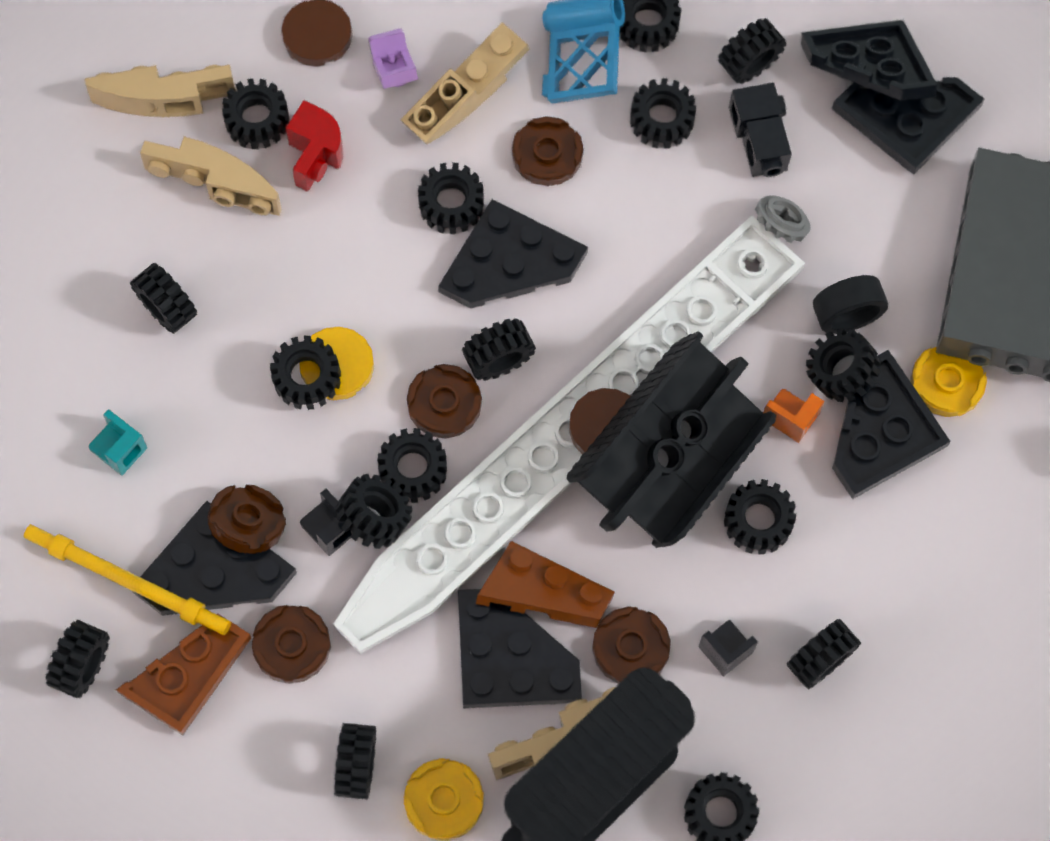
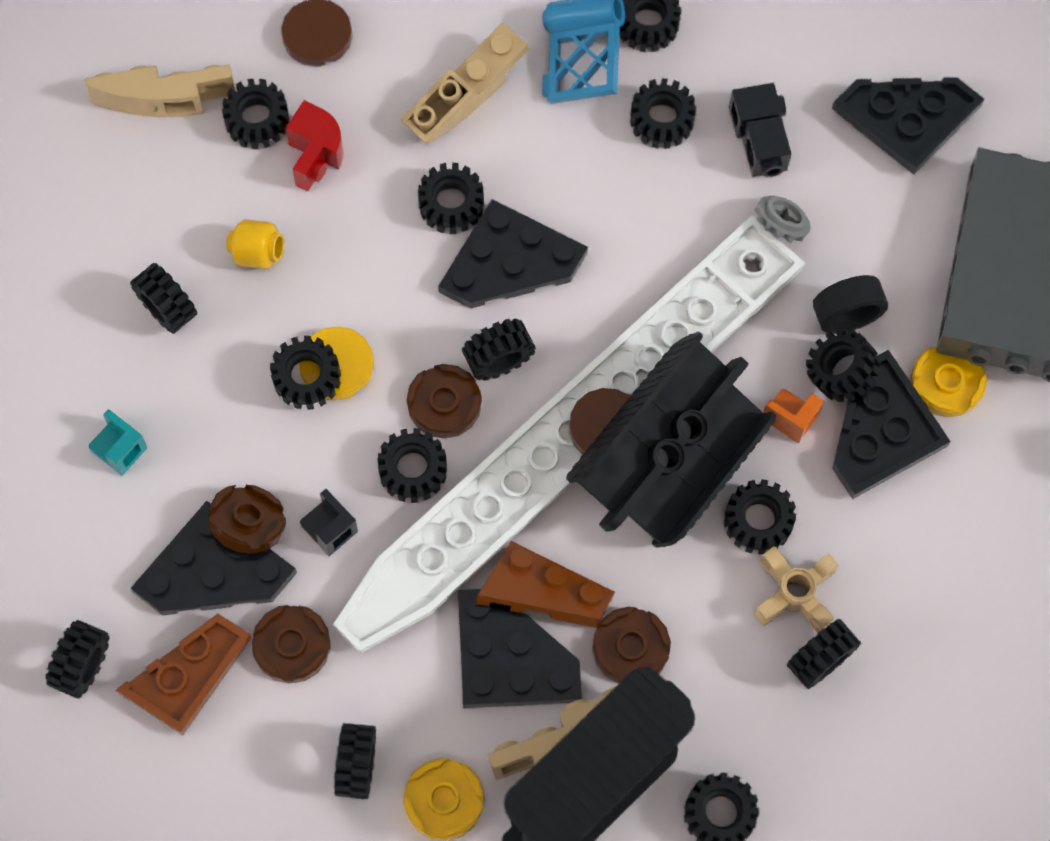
yellow bar [24,524,231,636] -> none
tan slope [140,136,282,216] -> none
black tyre [336,474,413,549] -> none
lavender bracket [368,29,418,89] -> none
reddish brown tile [512,116,584,186] -> none
black panel [698,619,758,677] -> none
black tyre [718,18,787,84] -> none
black plate [800,20,937,101] -> none
none -> yellow head [226,219,284,270]
none -> tan pin [754,546,839,633]

